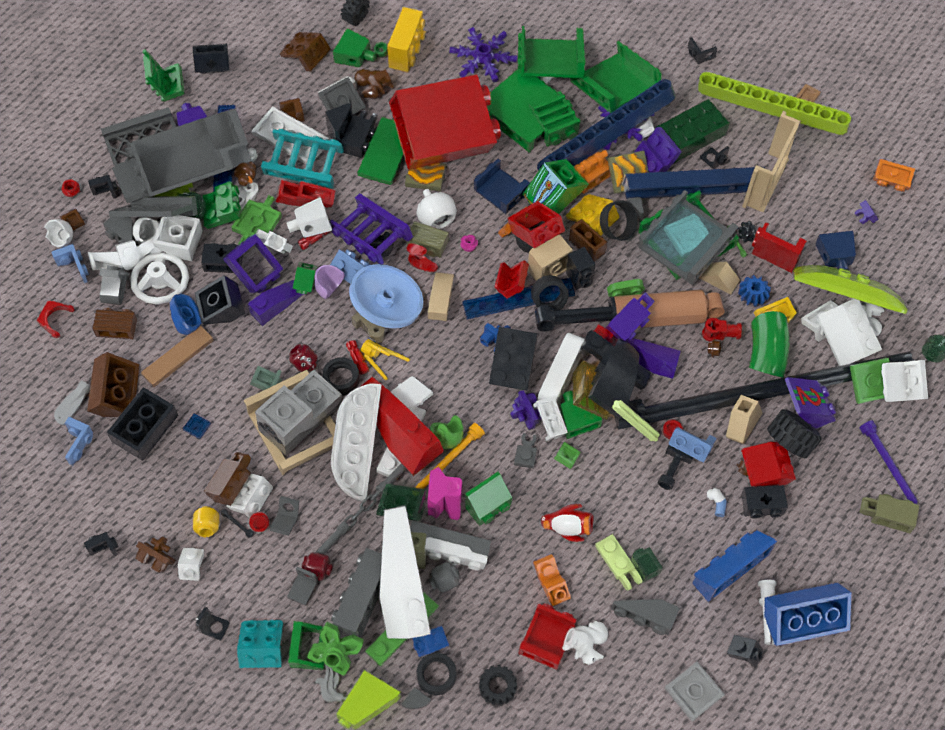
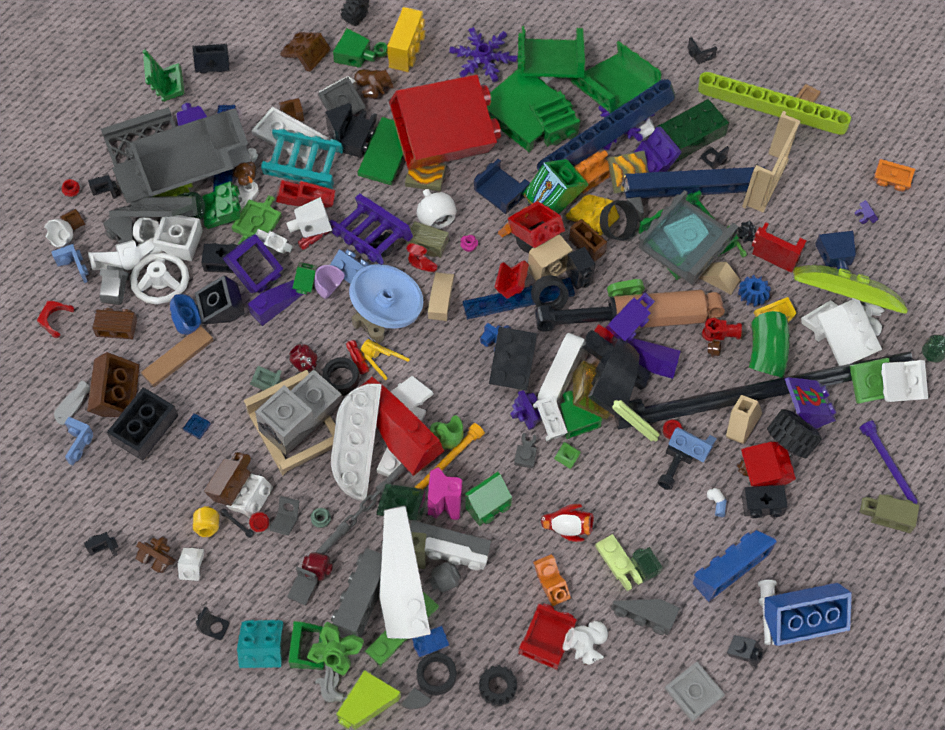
none -> sand green plate [311,508,331,528]

